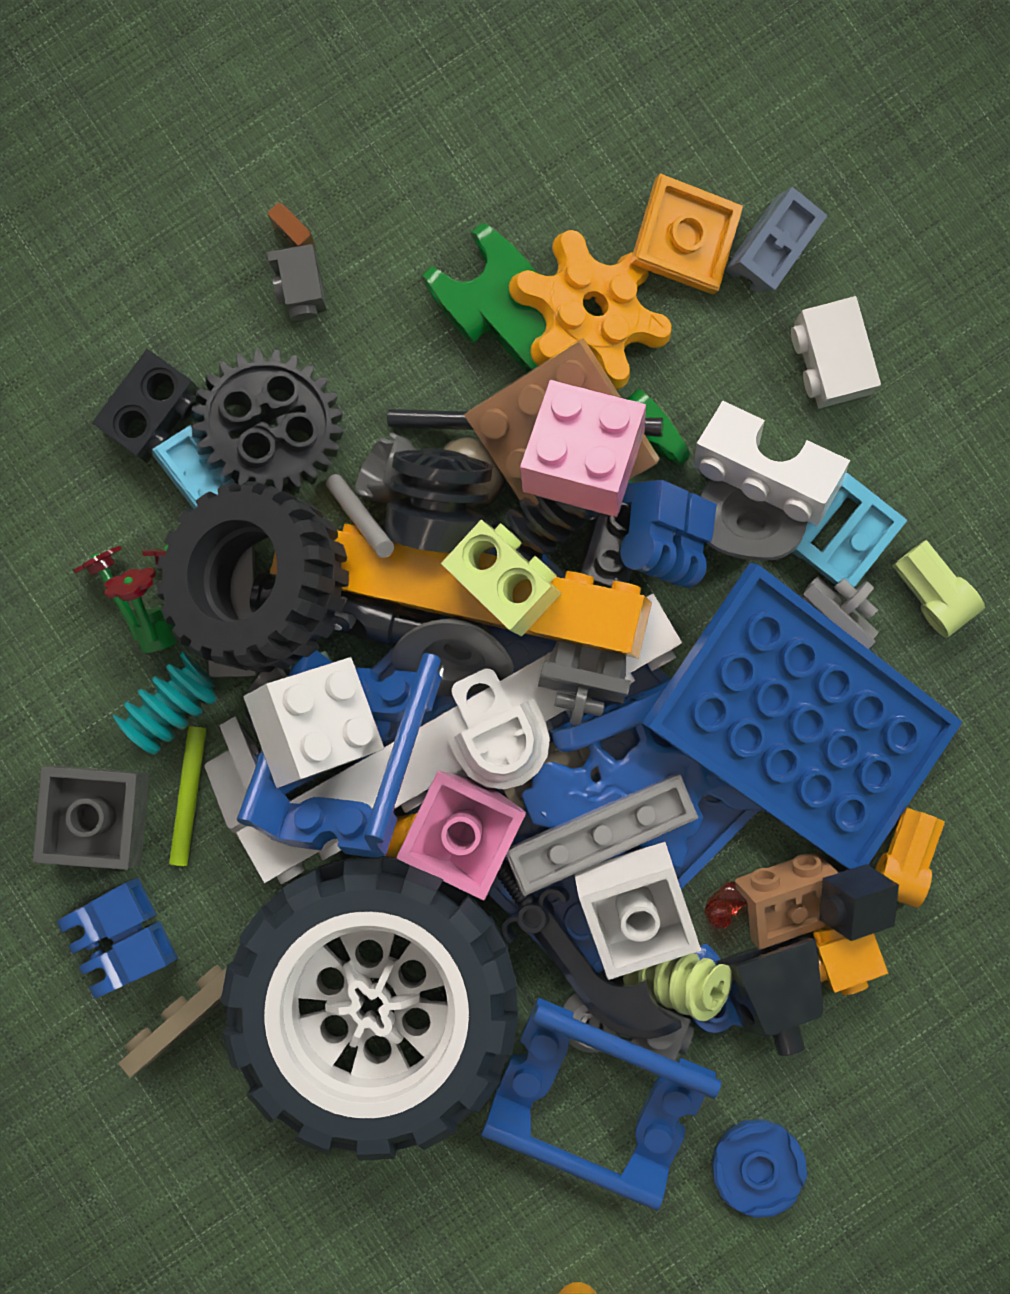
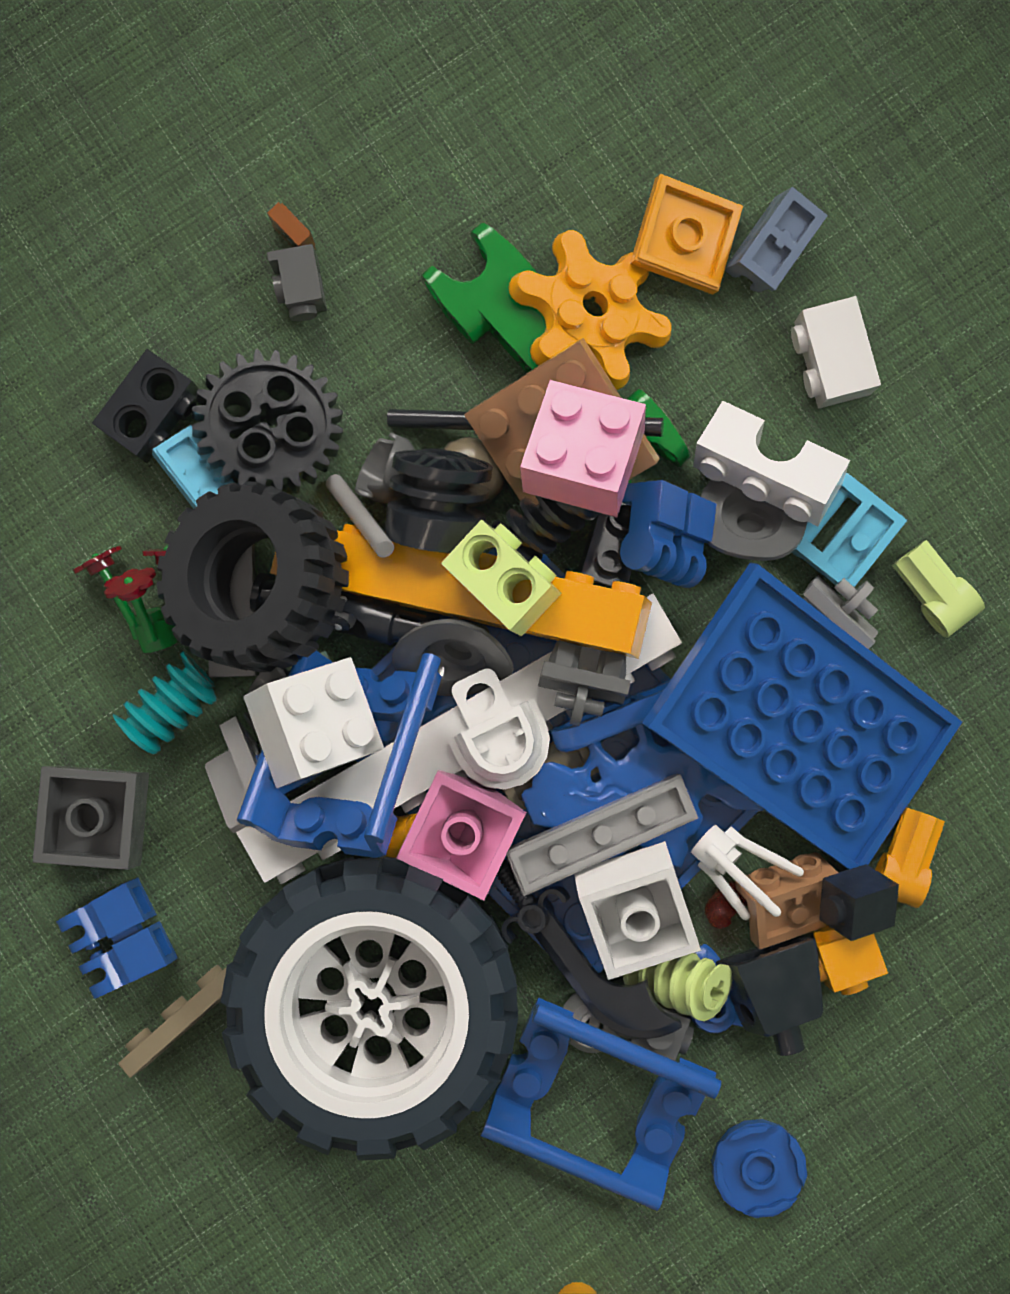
lime bar [169,726,207,866] -> none
none -> white plant [691,825,804,920]

